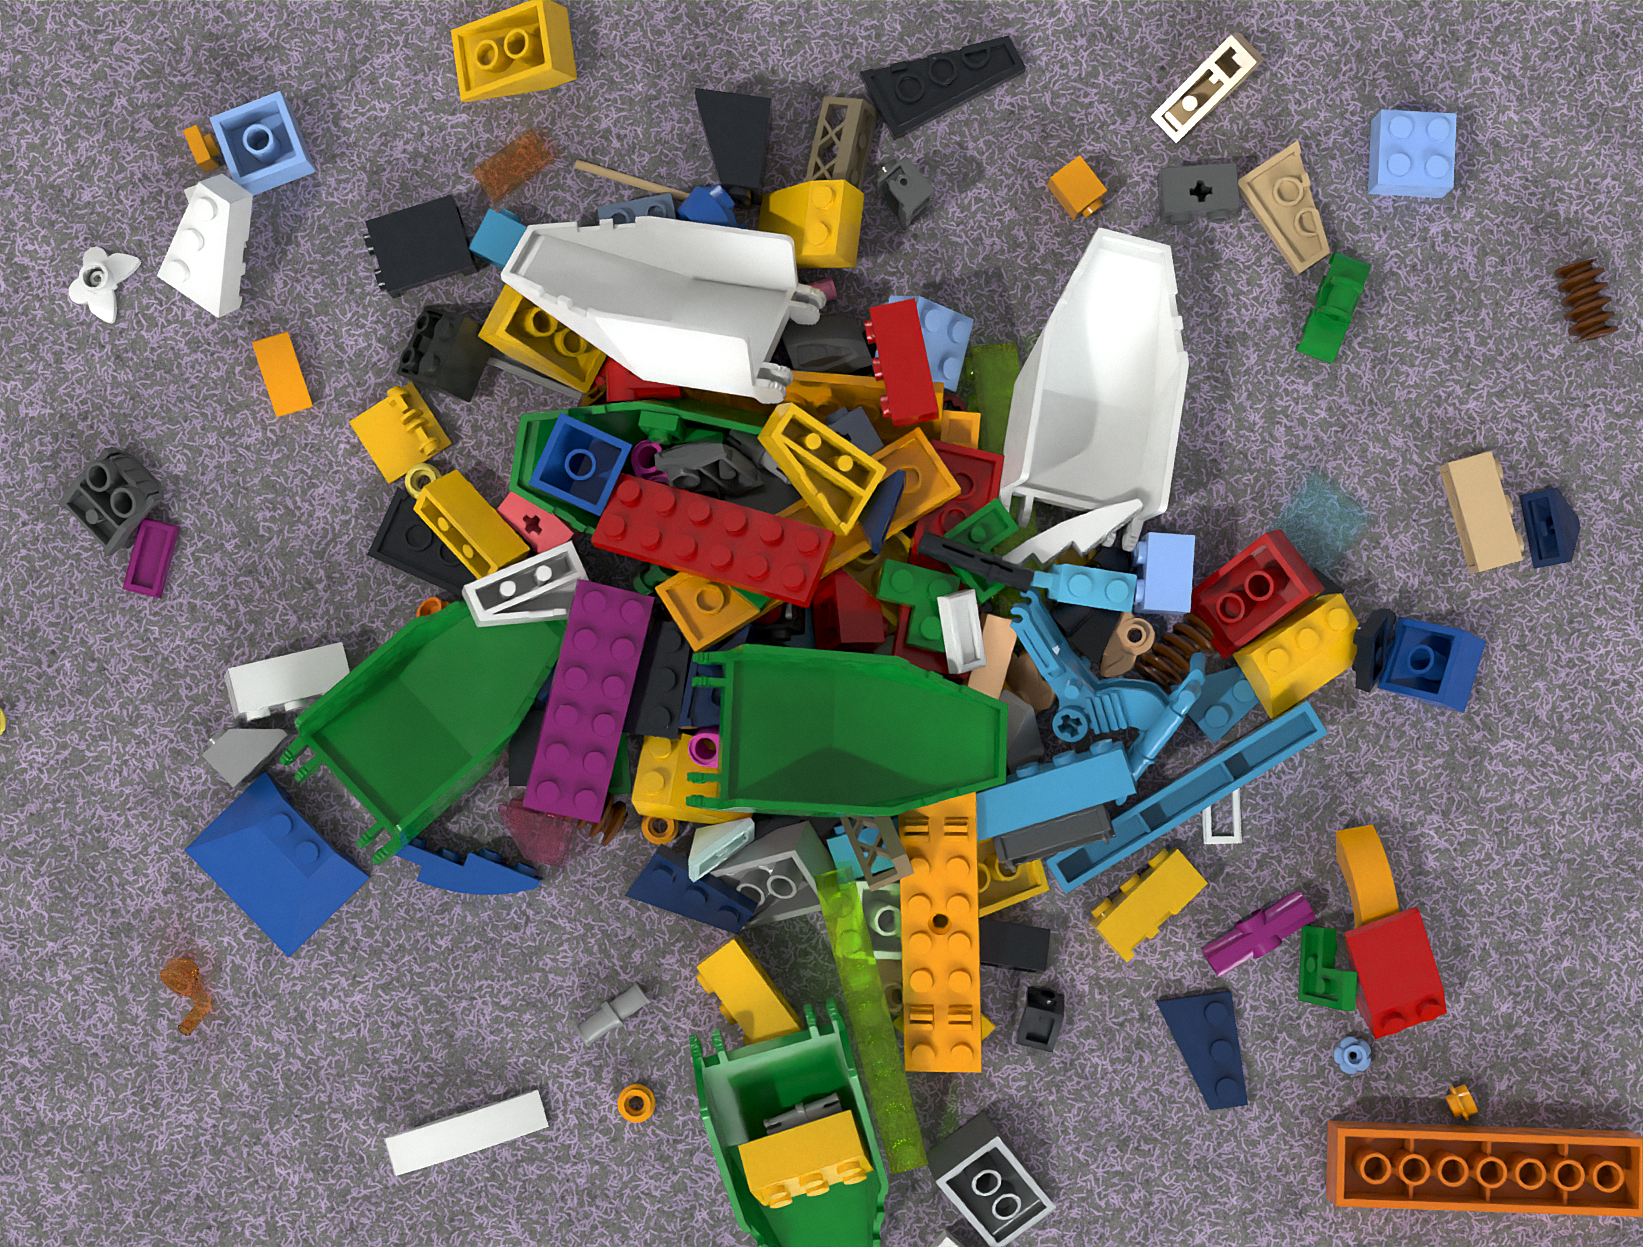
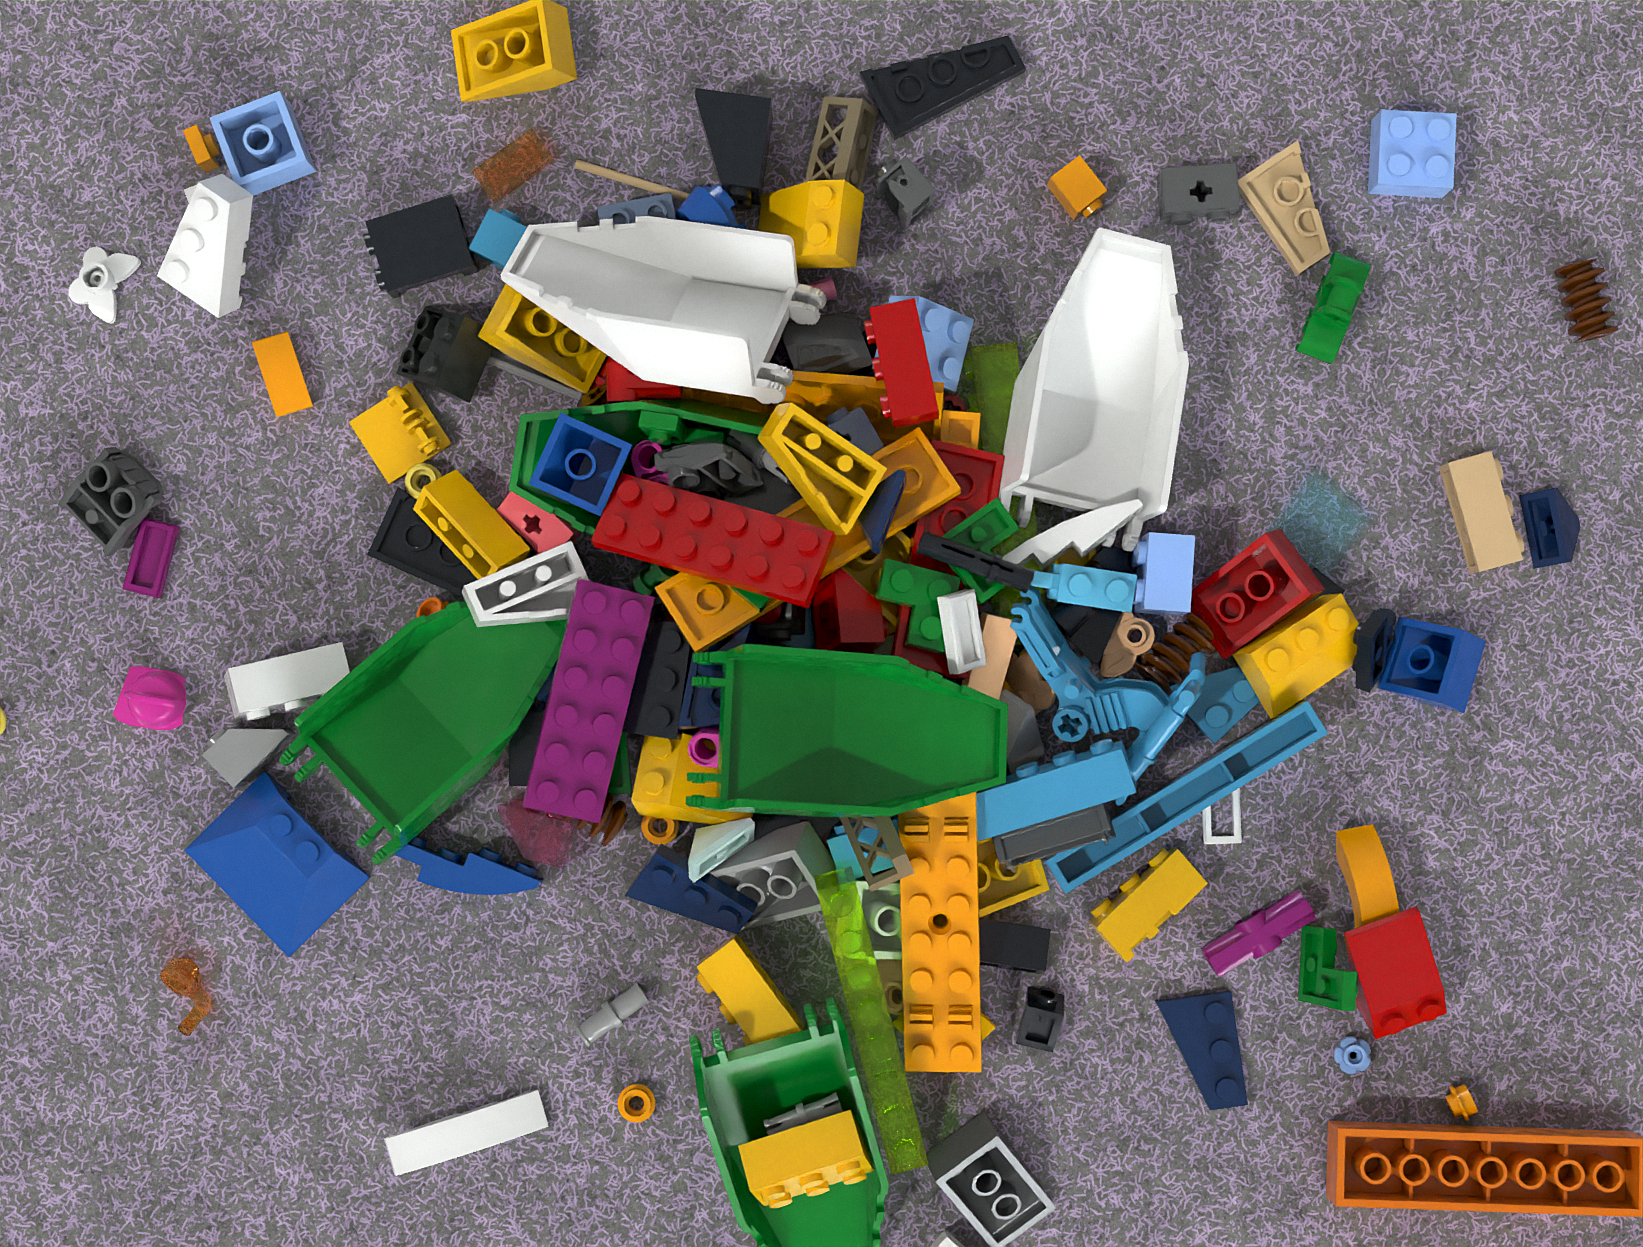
slope [1151,33,1265,143] -> none
none -> dark pink piece [112,666,186,730]

